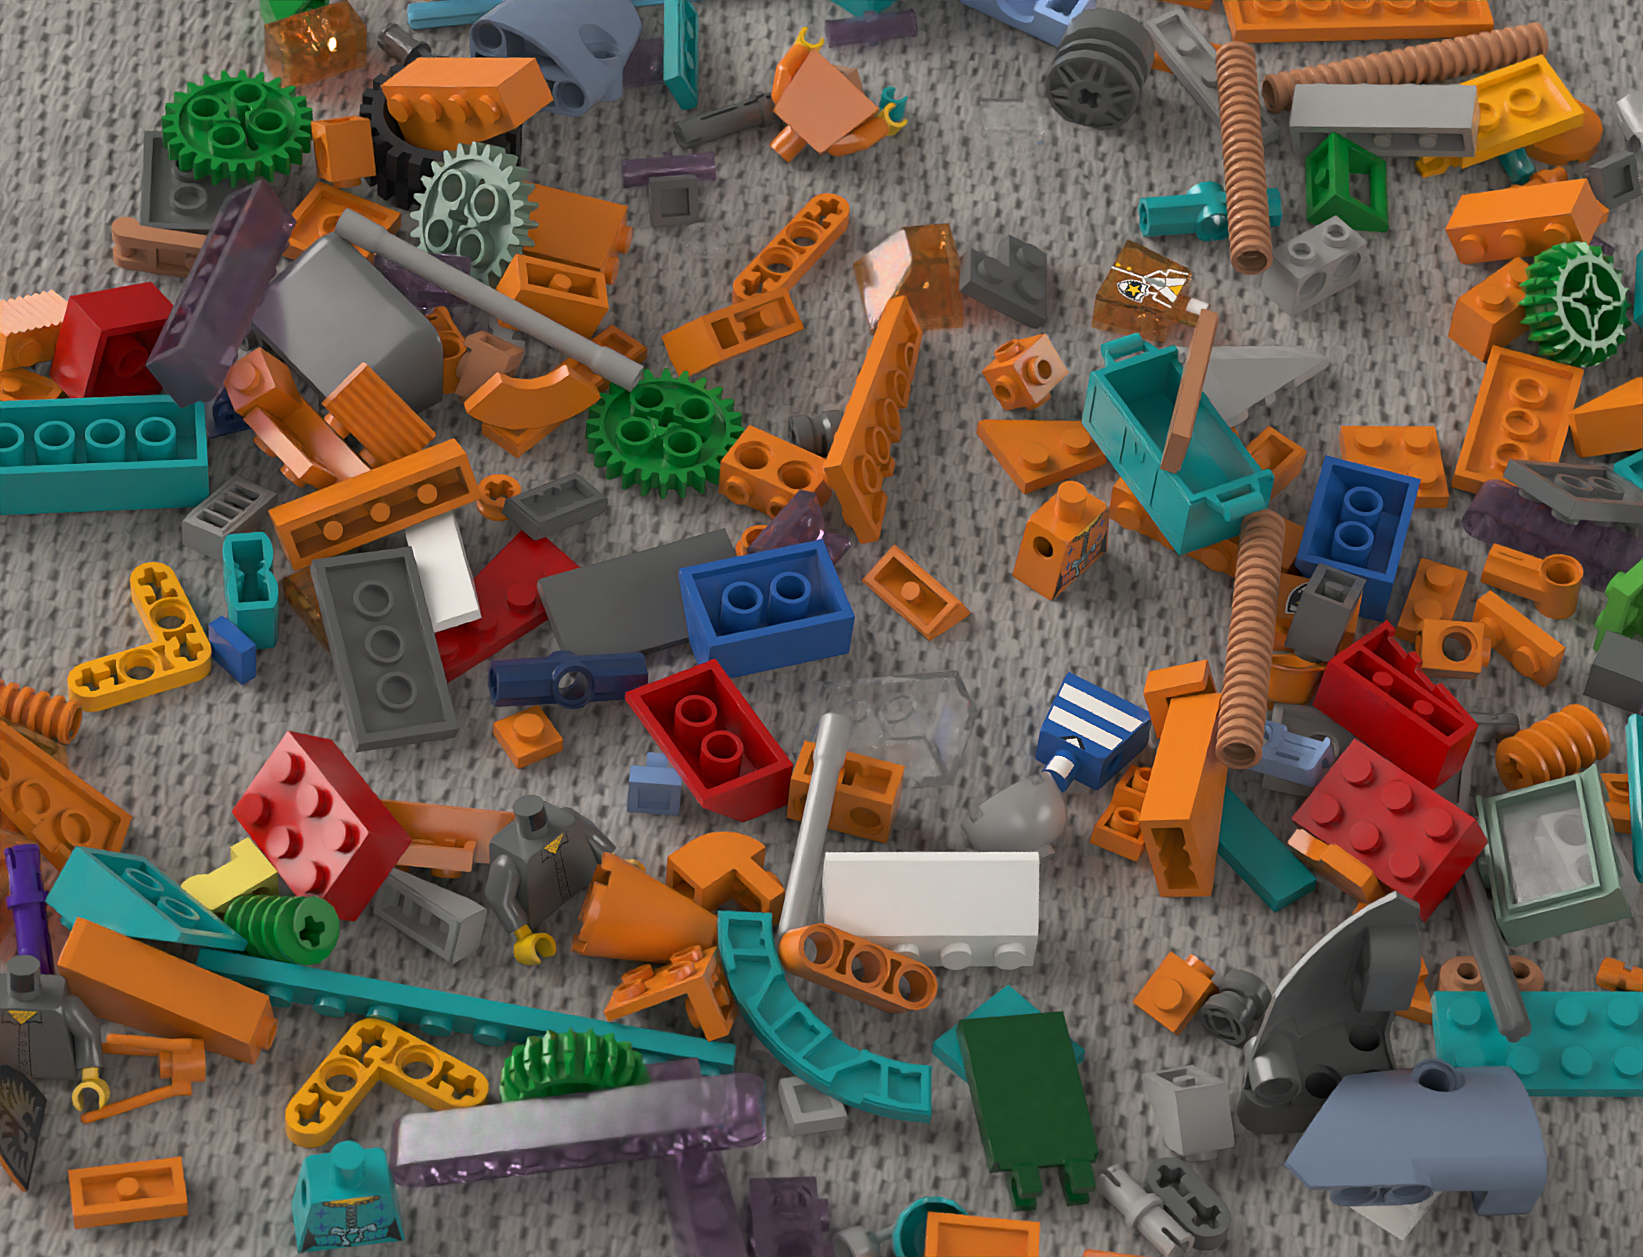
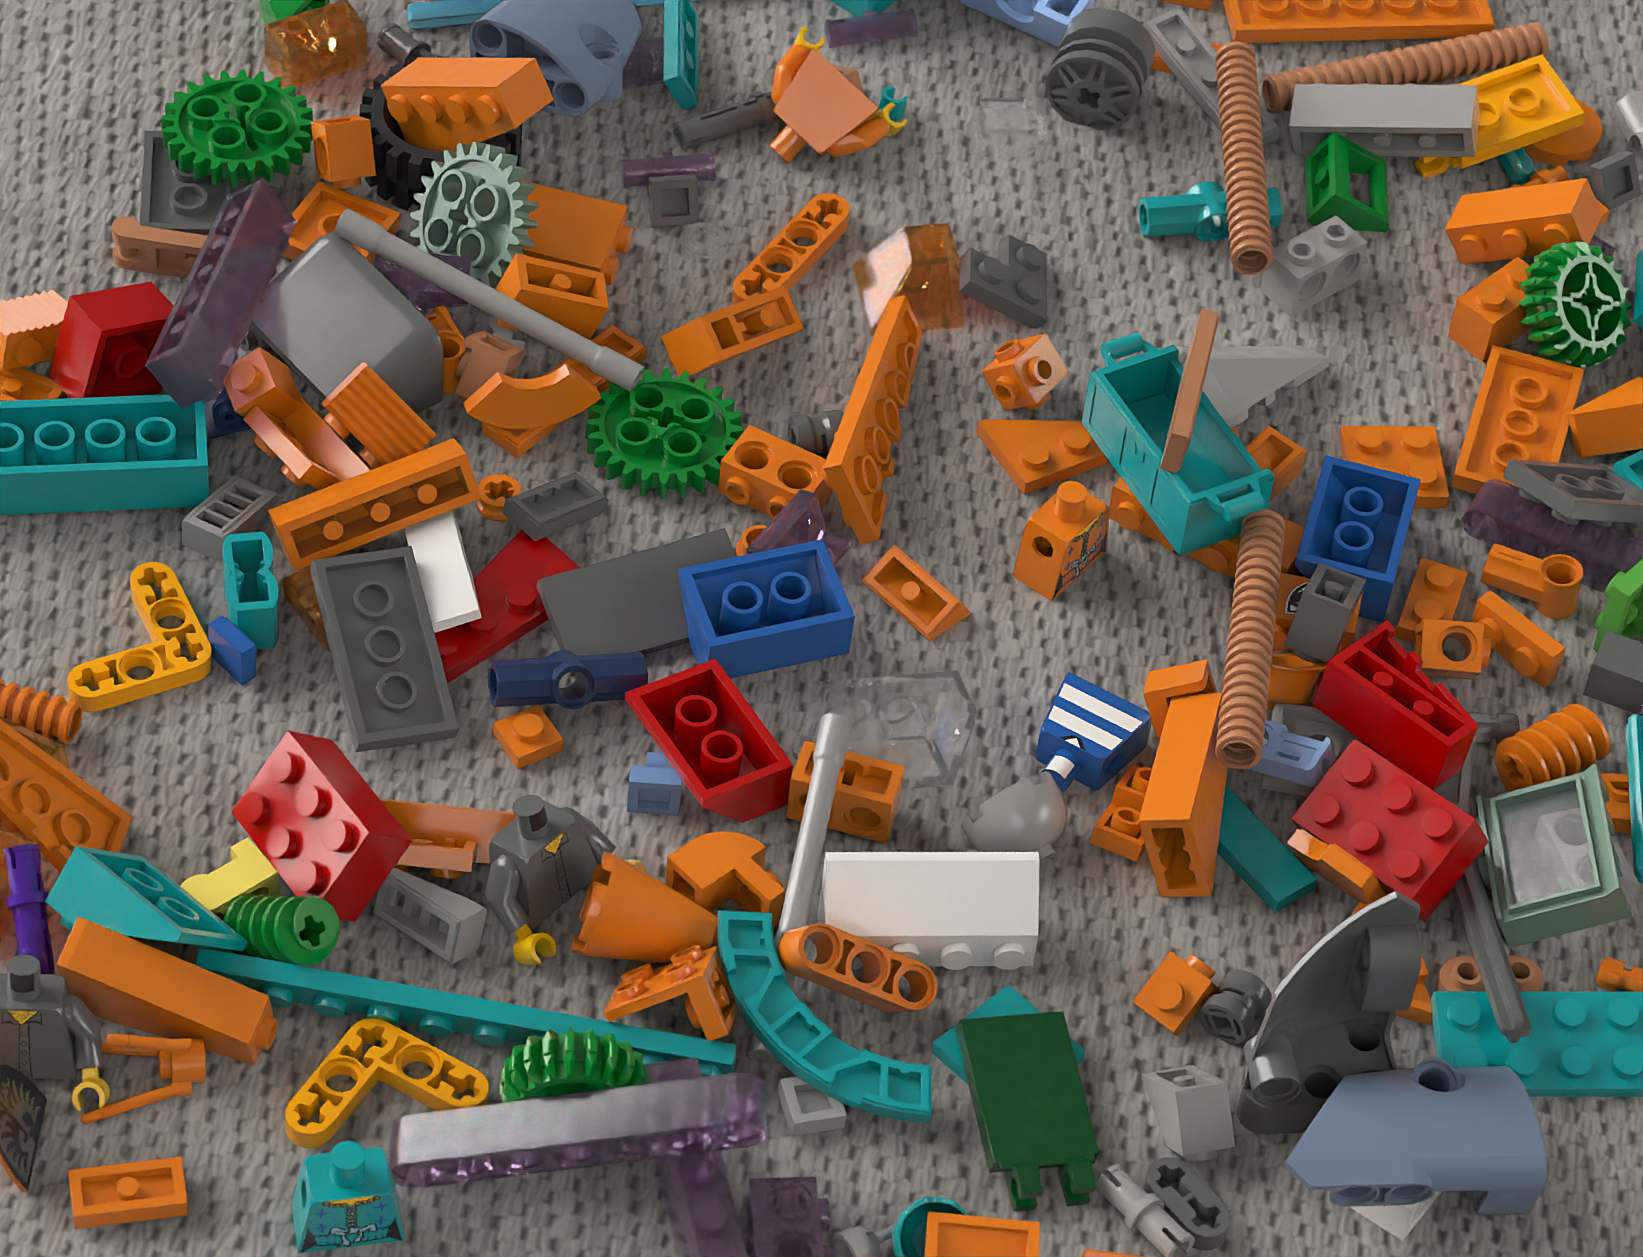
clear orange torso [1091,239,1210,343] -> none

